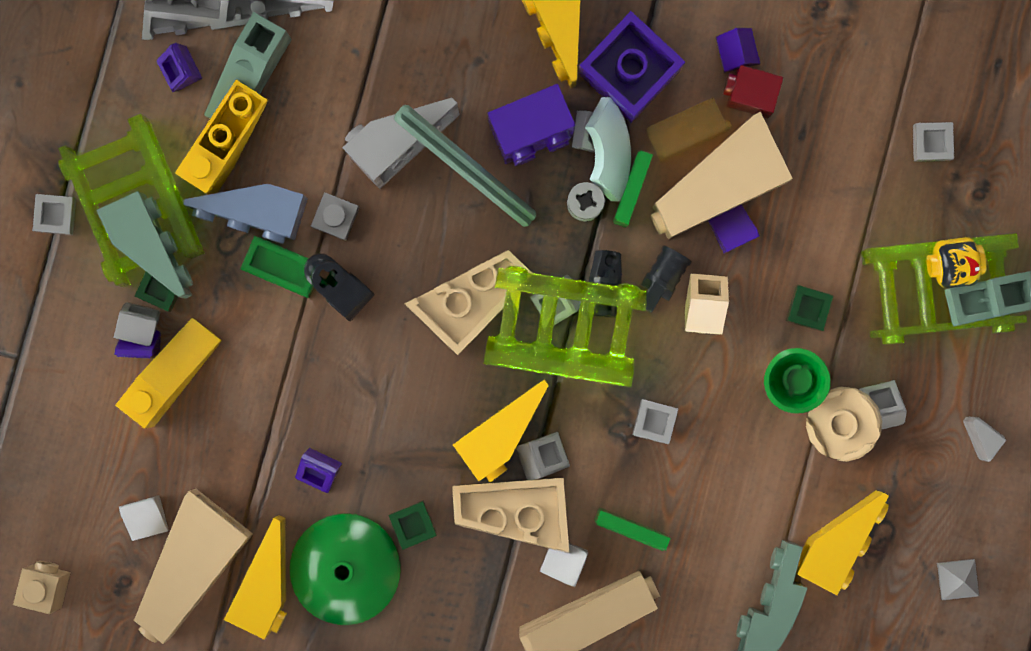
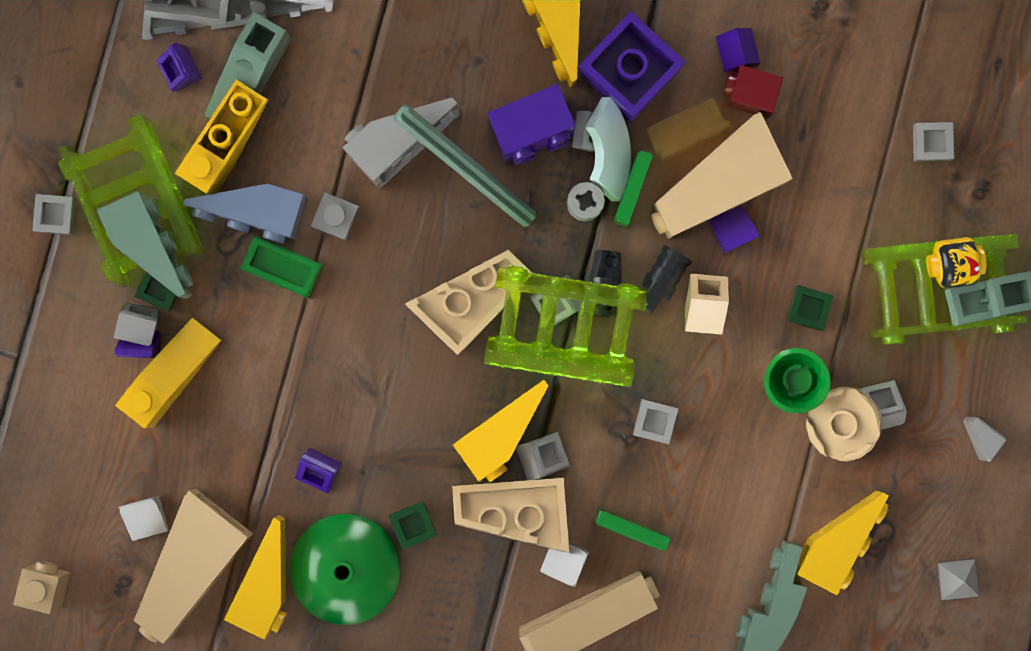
black piece [304,253,375,322] -> none

